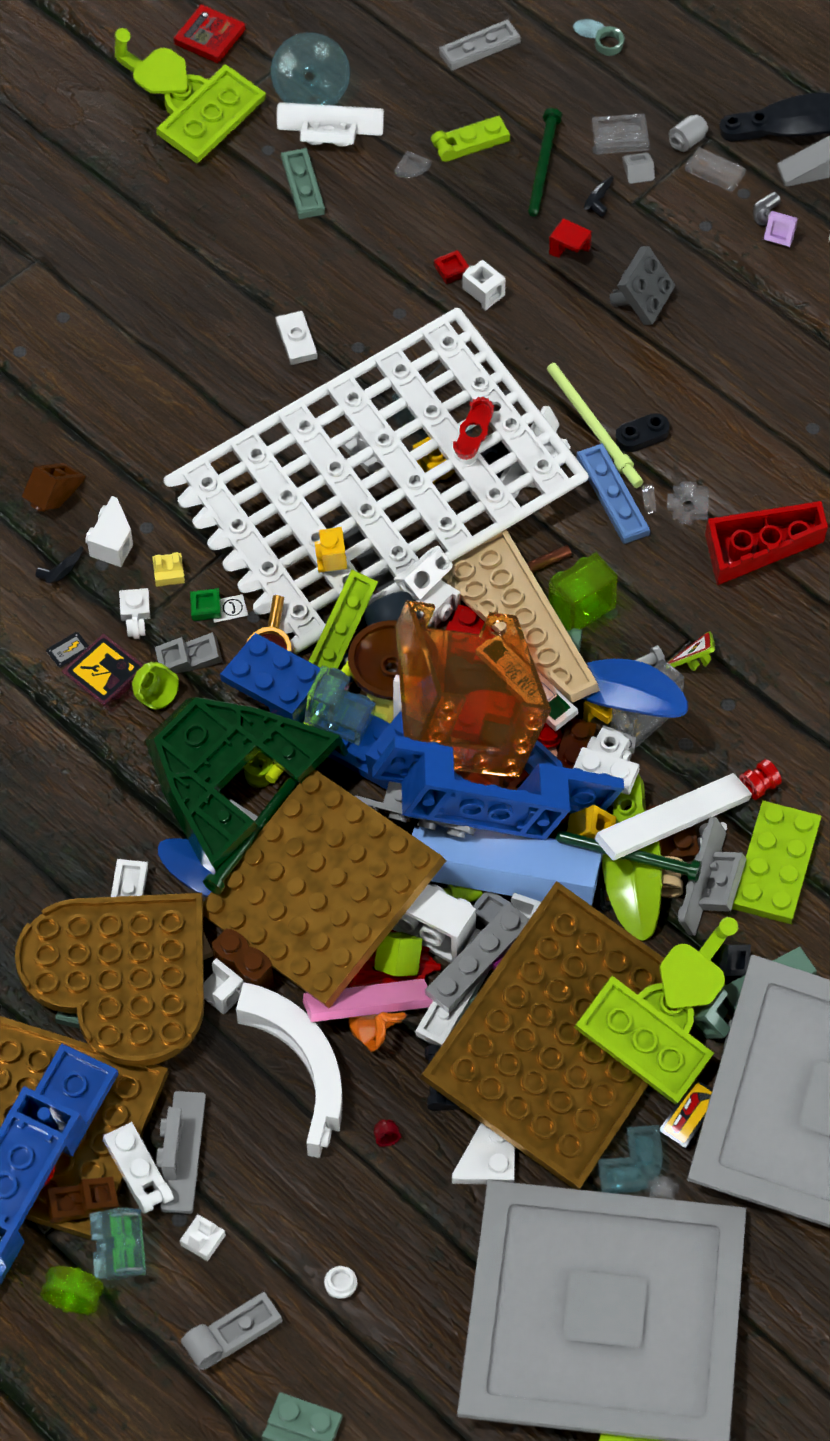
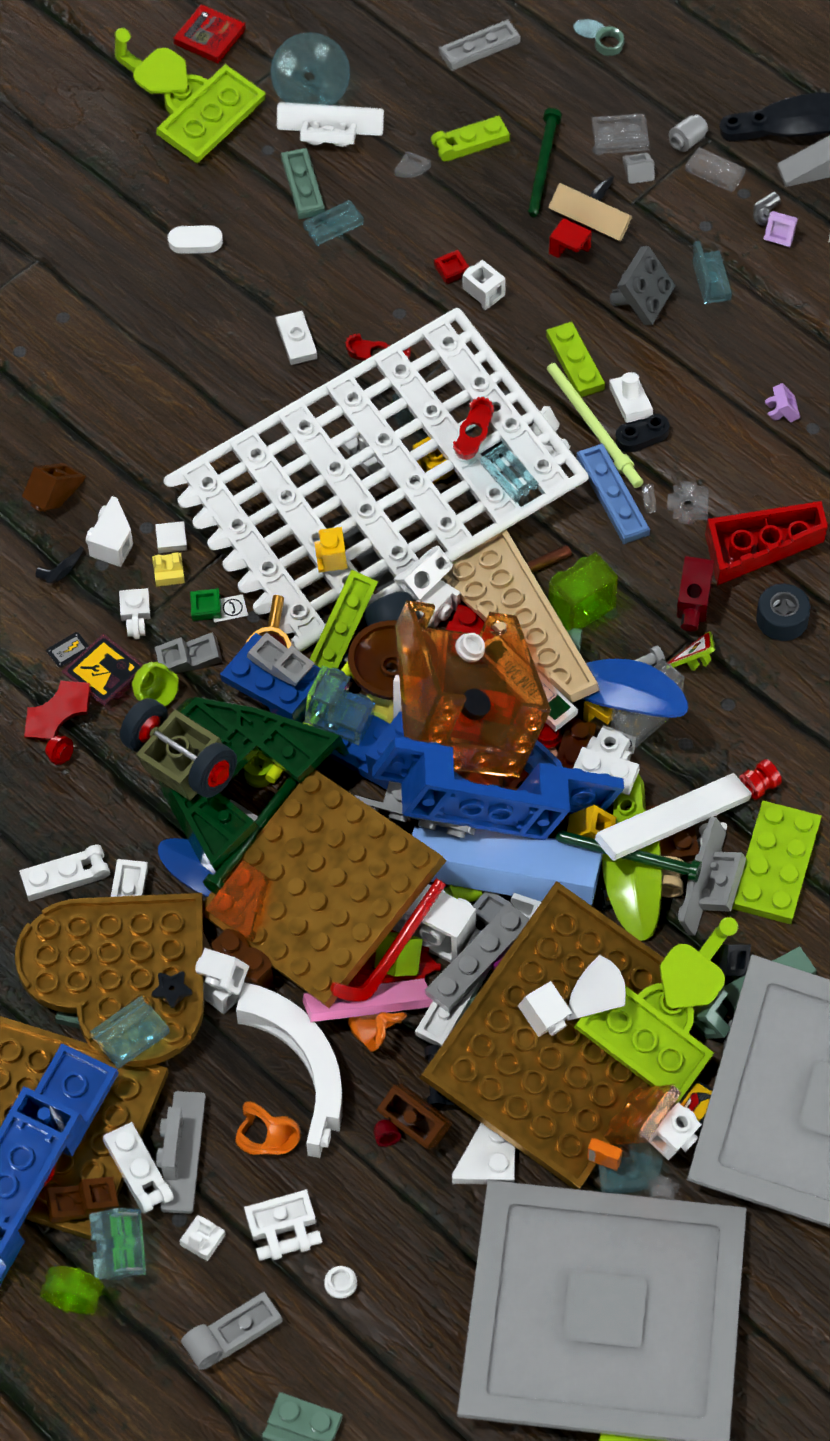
none -> white plate [19,845,110,902]
none -> red tile [24,680,91,740]
none -> red plate [45,736,73,765]
none -> clear light blue plate [90,996,170,1069]
none -> brick [120,698,237,801]
none -> black plate [151,971,193,1008]
none -> white tile [156,521,187,554]
none -> white tile [168,225,223,254]
none -> white brick [195,948,250,995]
none -> clear orange wing [205,860,269,942]
none -> orange piece [236,1101,301,1155]
none -> white plate [244,1189,322,1261]
none -> light grey slope [247,632,315,686]
none -> clear light blue tile [303,200,364,246]
none -> red piece [330,878,446,1001]
none -> red piece [345,333,411,361]
none -> reddish brown brick [376,1084,453,1149]
none -> white plate [455,633,485,662]
none -> black tile [459,689,491,720]
none -> clear light blue tile [480,443,539,503]
none -> white brick [518,981,572,1037]
none -> lime plate [546,321,605,398]
none -> tan tile [548,183,632,241]
none -> white sticker [567,955,626,1021]
none -> orange tile [587,1138,622,1171]
none -> clear orange plate [603,1085,681,1145]
none -> white tile [609,372,653,423]
none -> white brick [645,1102,702,1161]
none -> dark red torso [677,556,714,632]
none -> clear light blue panel [692,241,732,304]
none -> black wheel [756,583,811,641]
none -> lavender tile [765,383,800,423]

